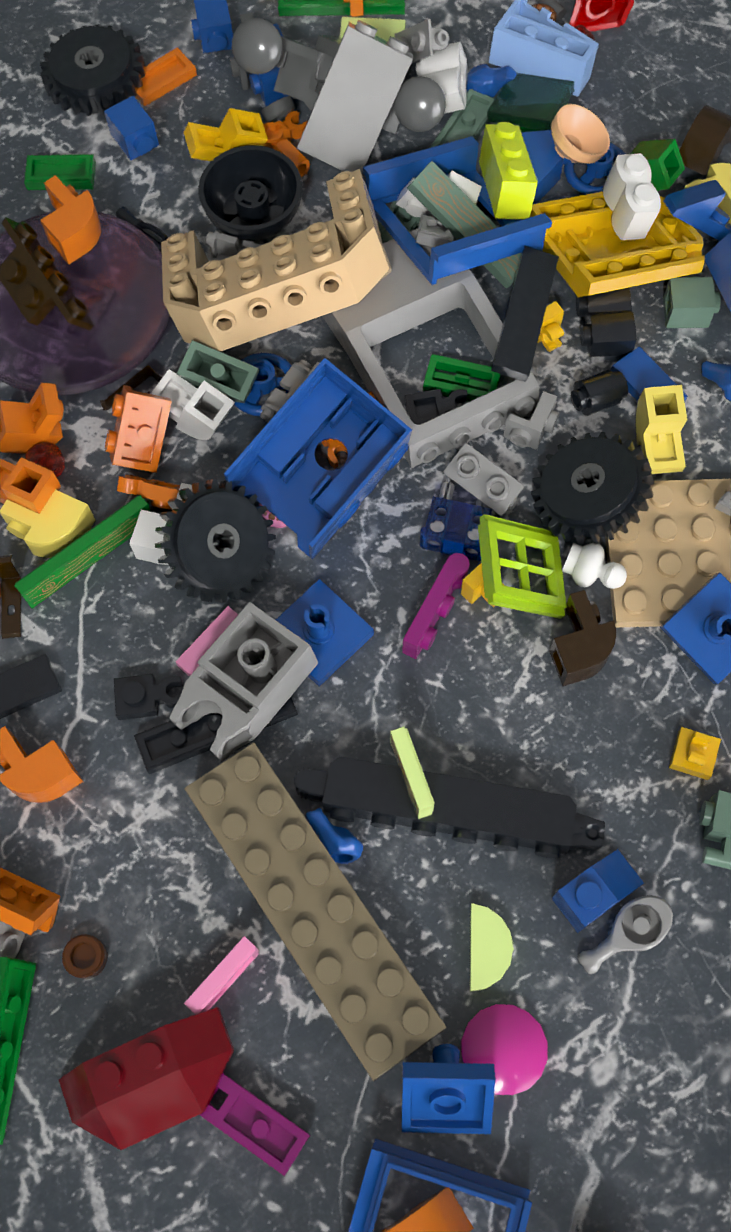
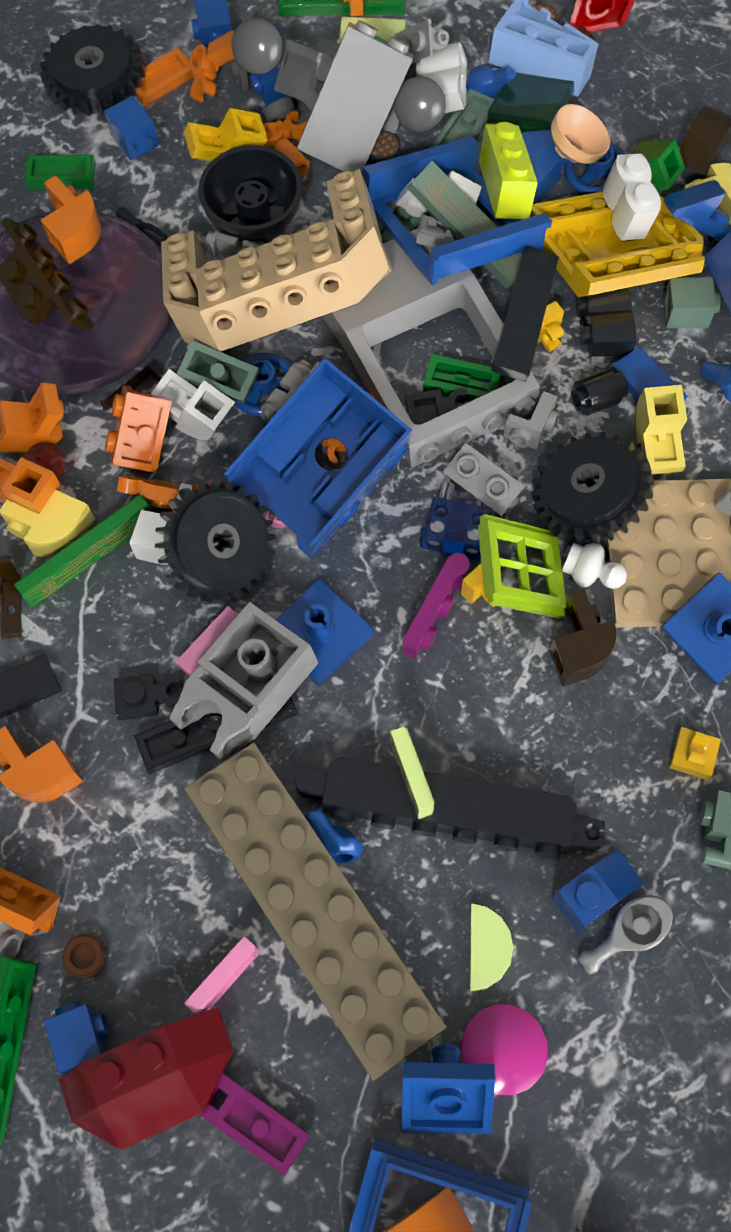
none -> blue brick [44,1001,110,1074]
none -> orange bar [189,30,235,103]
none -> tile [368,132,399,164]

